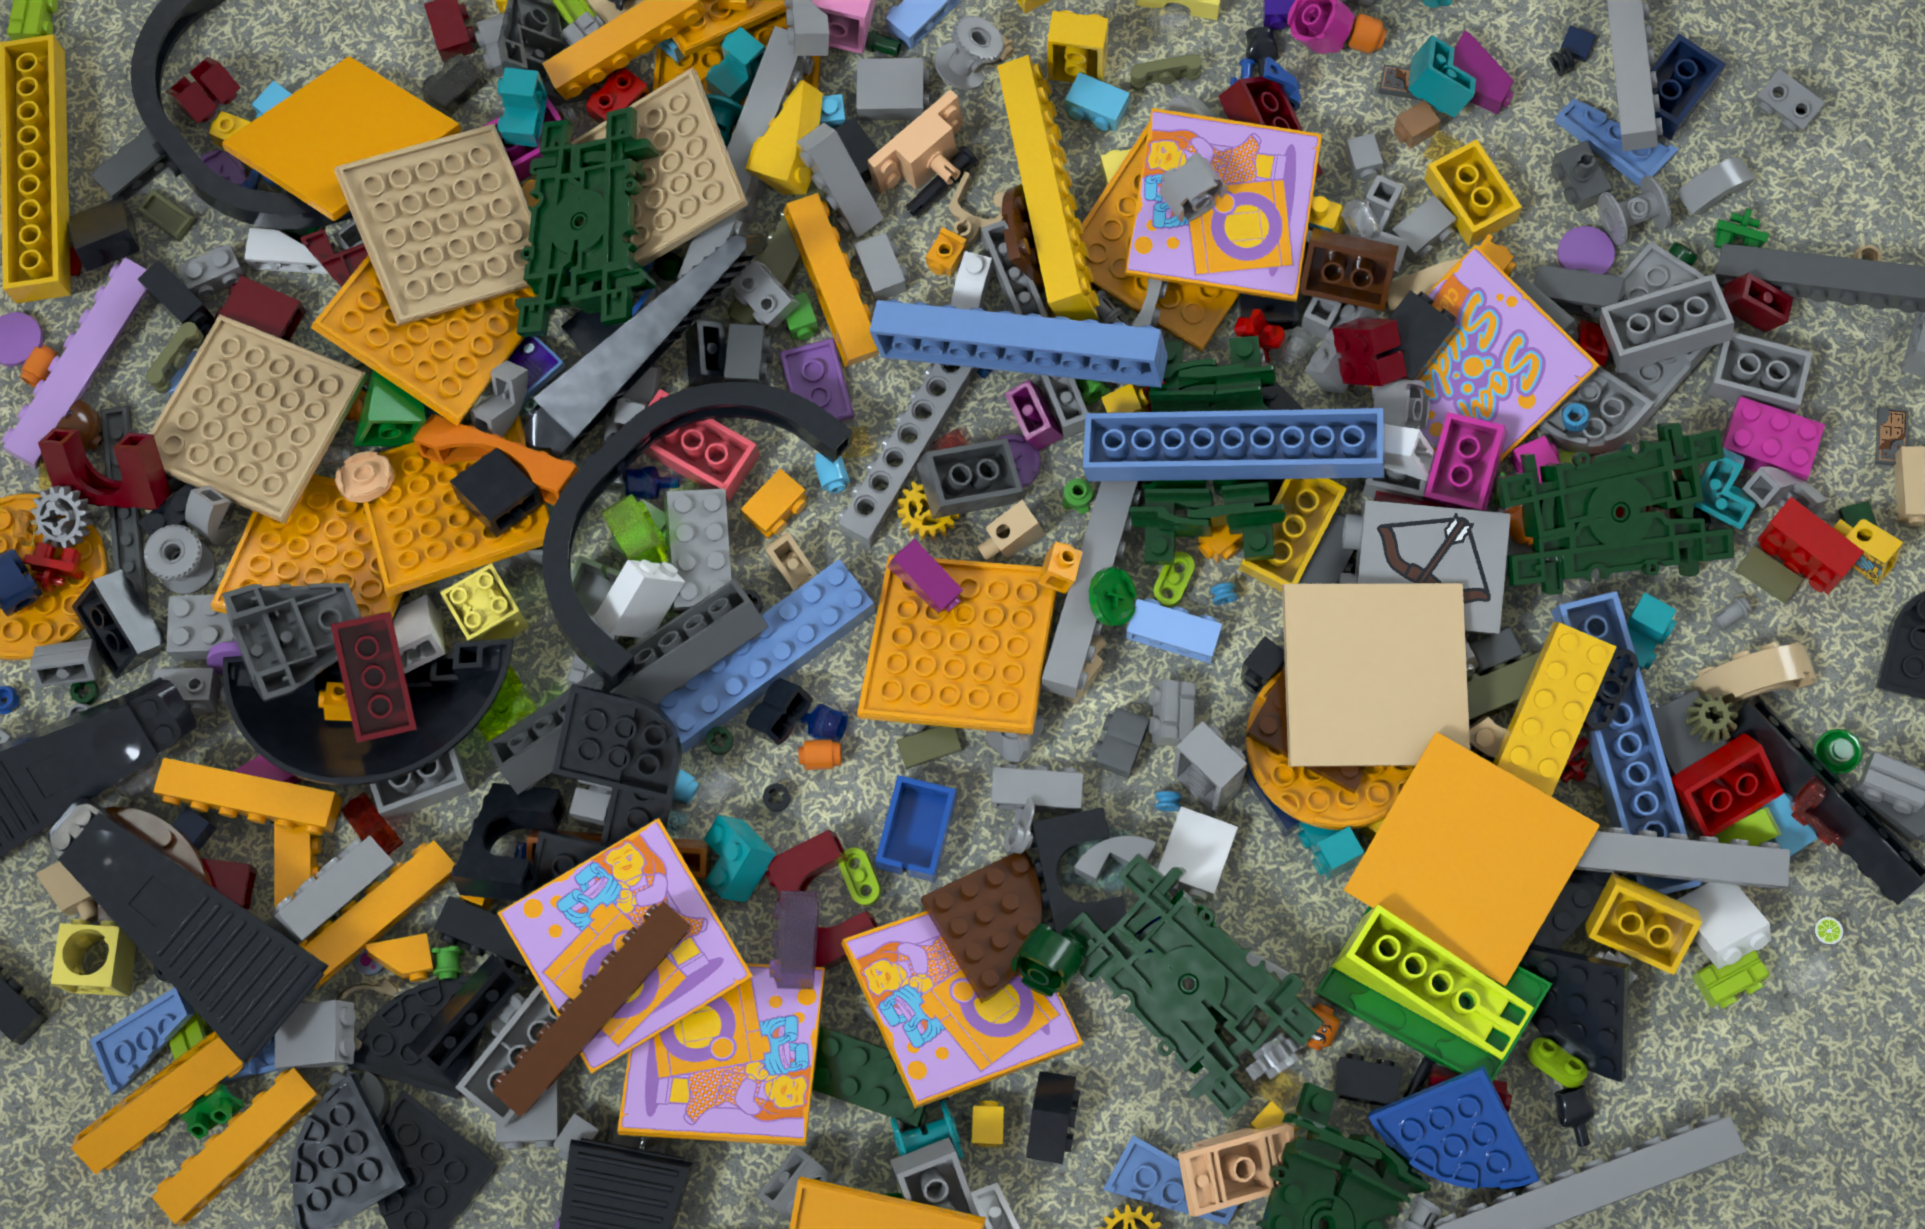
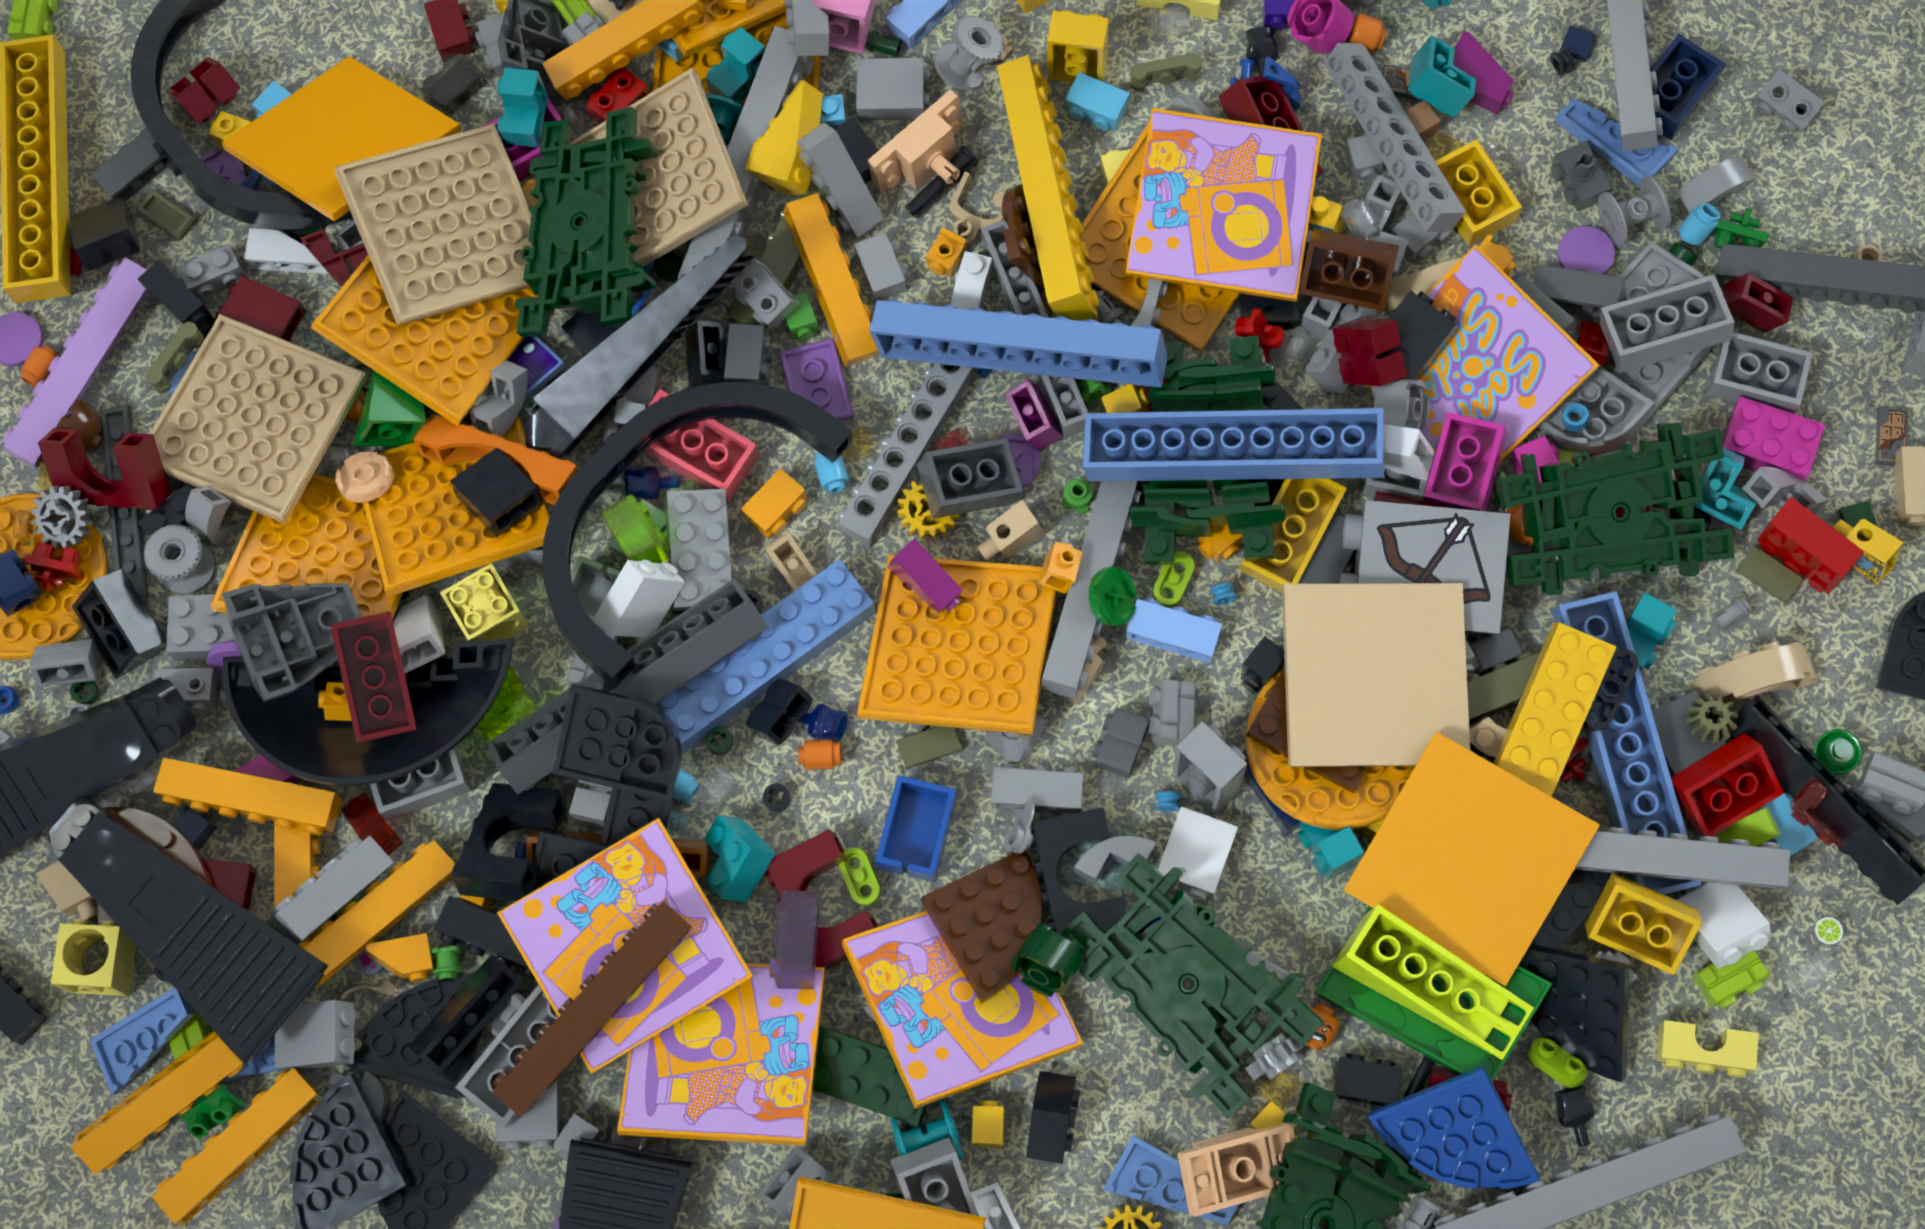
light grey brick [1159,153,1227,222] -> none
none -> light grey brick [1324,43,1466,232]
none -> light yellow arch [1656,1020,1759,1078]
none -> medium azure brick [1679,203,1720,245]

